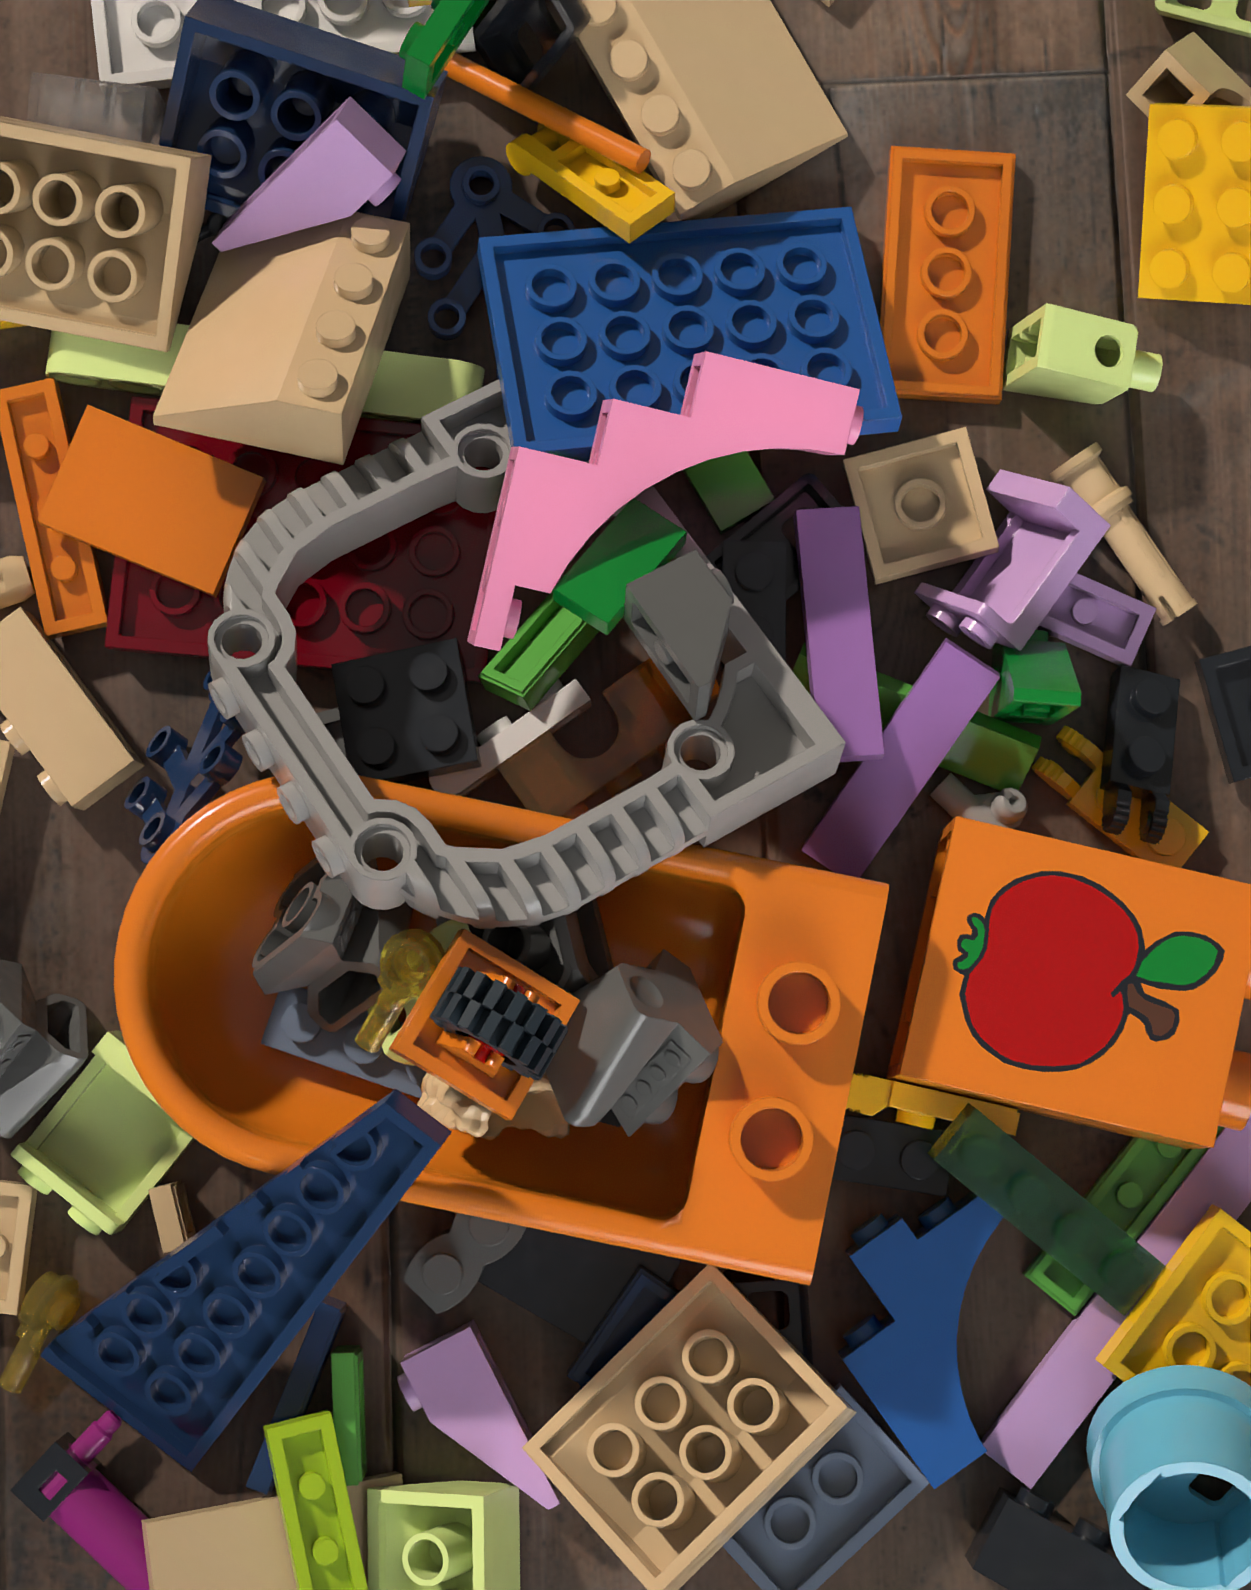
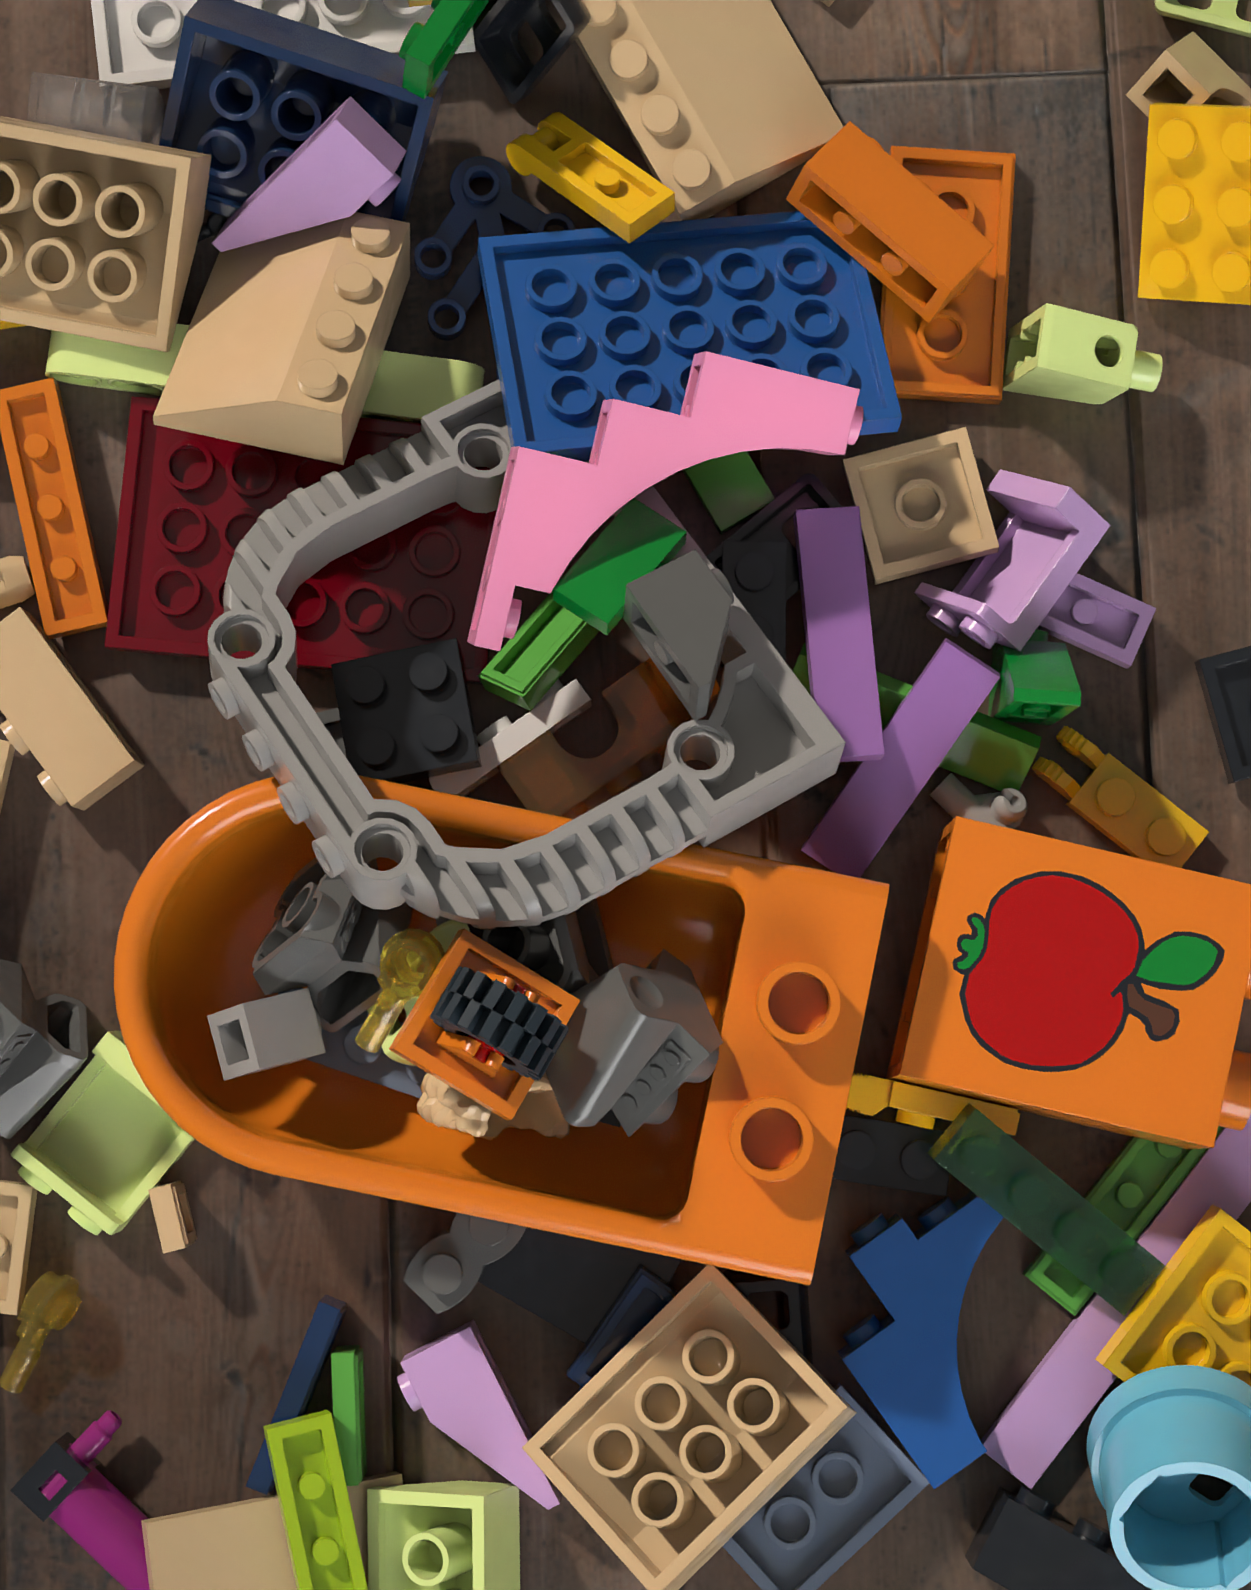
orange tile [37,404,266,598] -> none
dark blue wing [40,1089,452,1472] -> none
dark blue plant [124,671,246,865] -> none
orange bar [444,52,651,174] -> none
tan pin [1049,442,1197,626] -> none
black hinge [1100,664,1180,845] -> none
none -> light grey brick [207,988,326,1081]
none -> orange brick [786,121,995,323]

